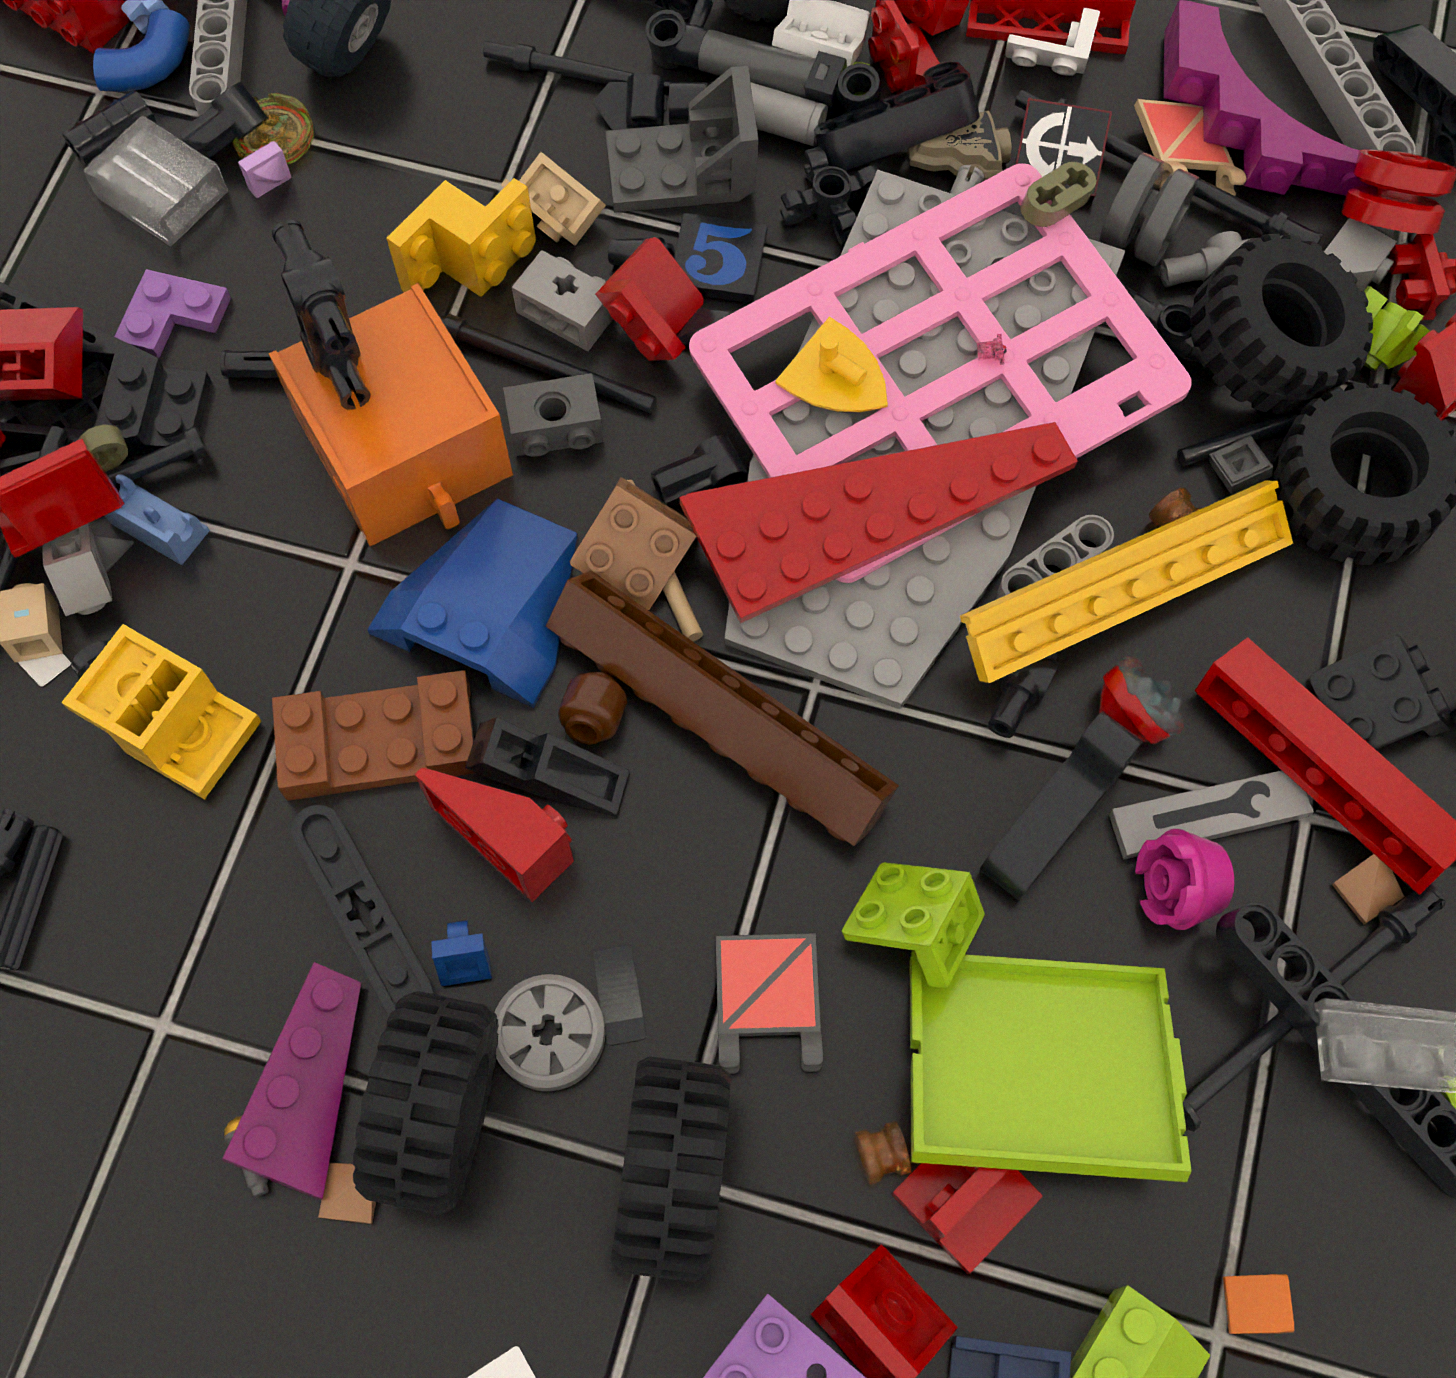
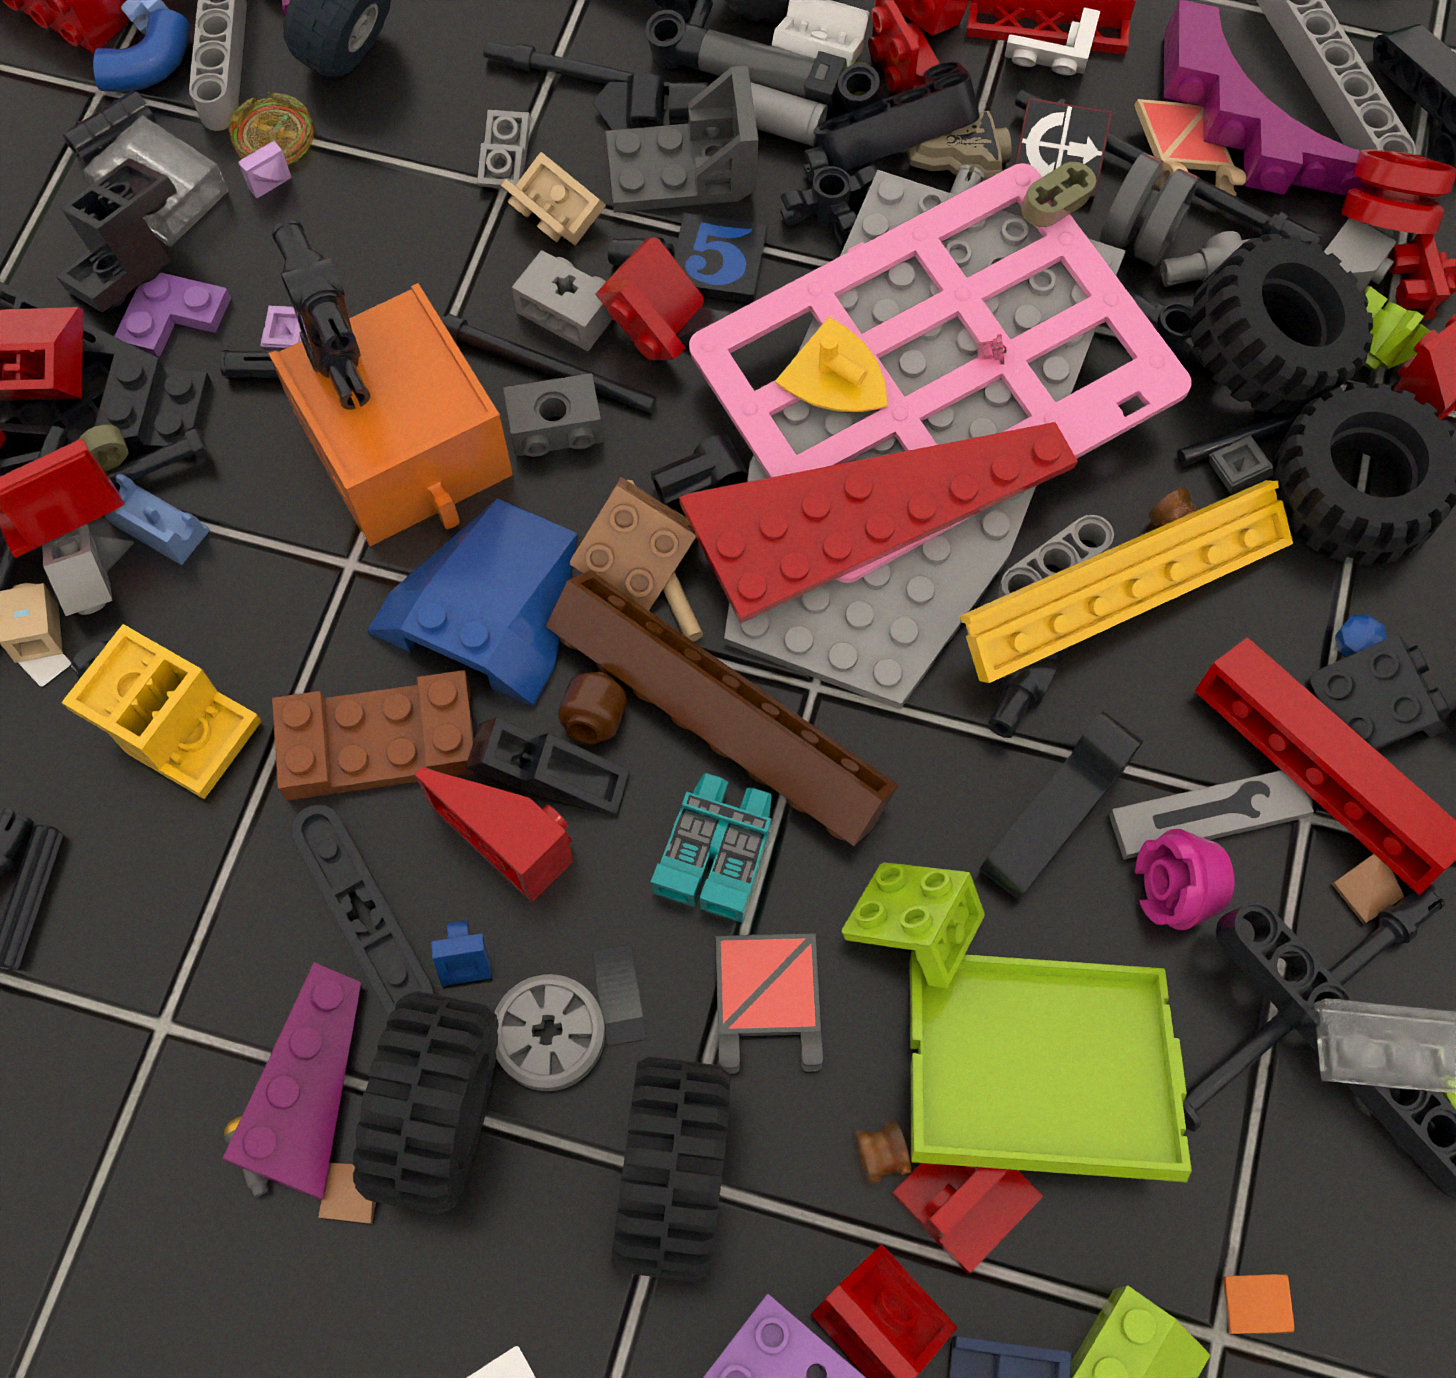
black piece [179,81,268,164] -> none
yellow bracket [386,178,536,297] -> none
hair [1099,656,1185,744] -> none
none -> black bracket [56,158,177,313]
none -> lavender tile [260,305,301,351]
none -> light grey slope [477,110,531,188]
none -> teal hips [650,773,772,923]
none -> blue tile [1335,614,1387,657]

